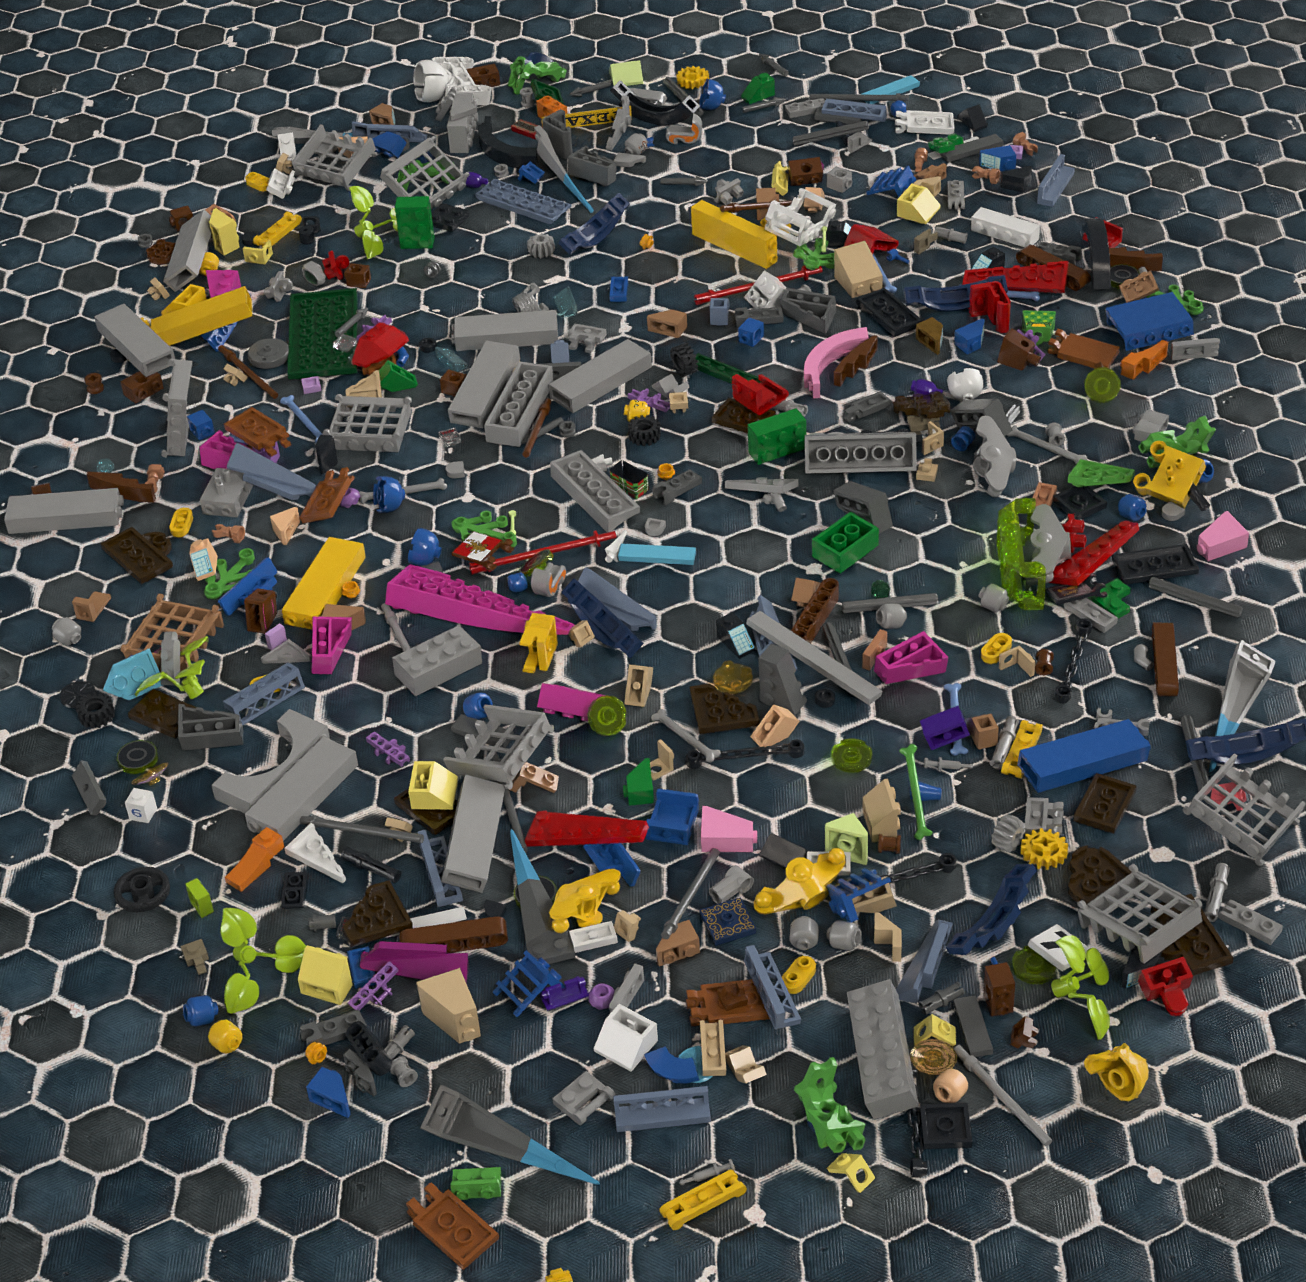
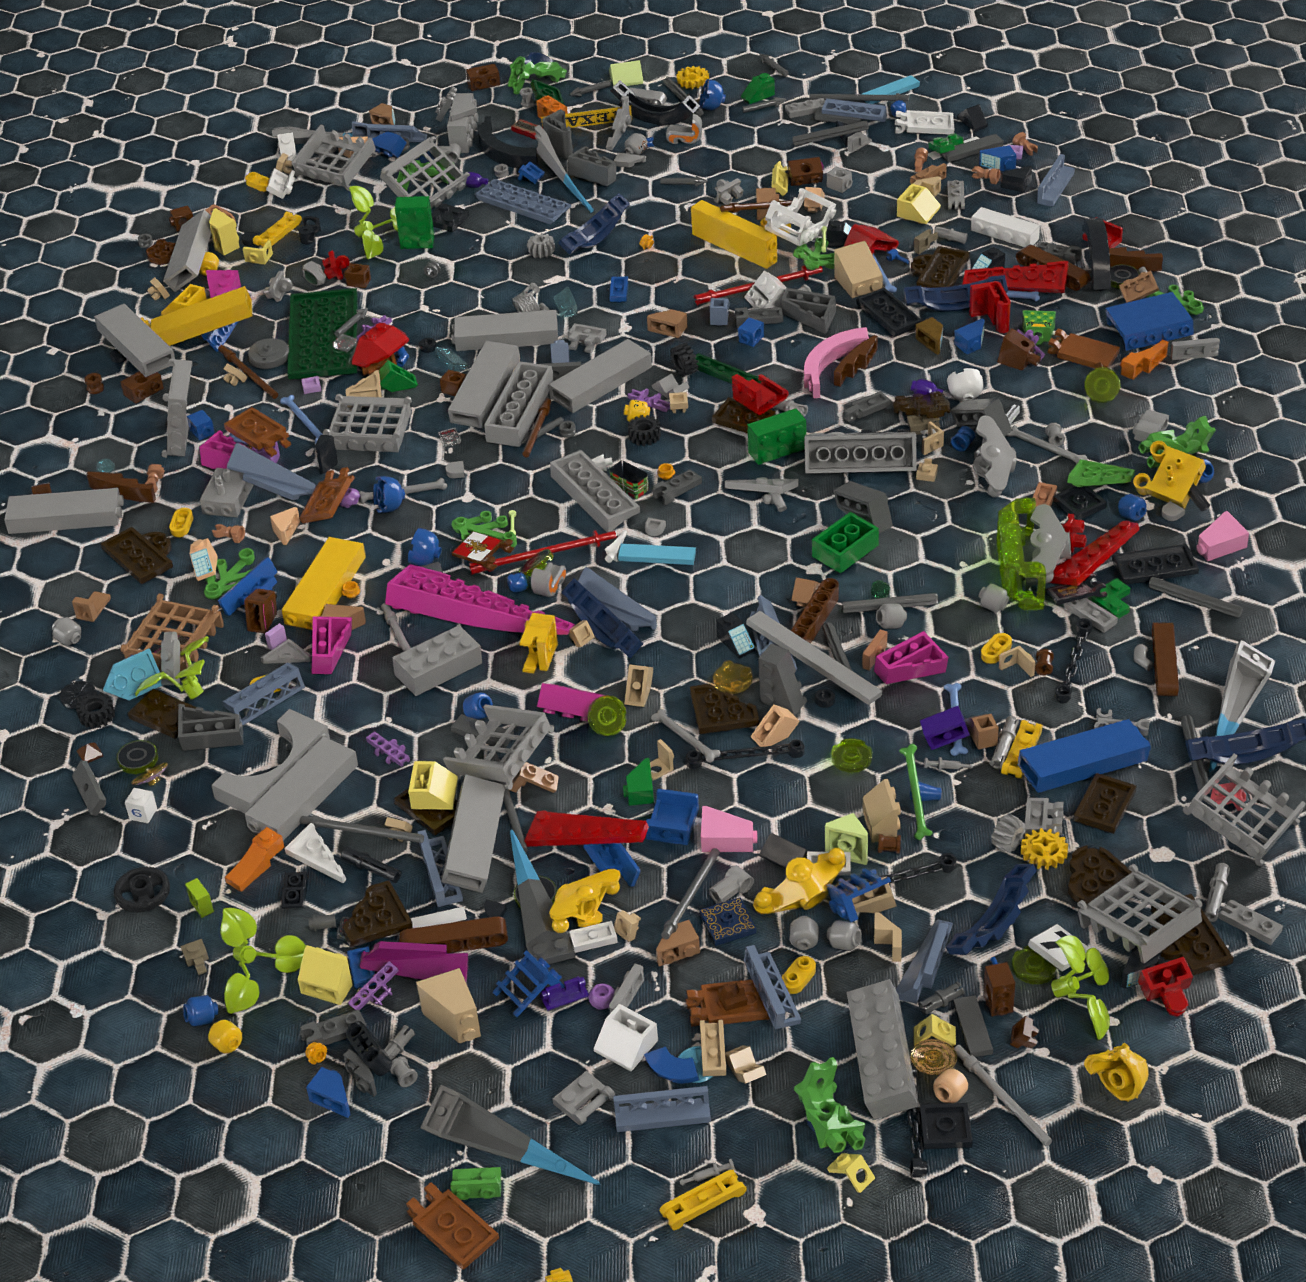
white beam [414,57,492,105] -> none
blue plate [866,165,917,197] -> none
none -> reddish brown slope [77,742,103,763]
none -> light grey piece [438,143,462,163]
none -> dark brown plate [911,246,970,288]

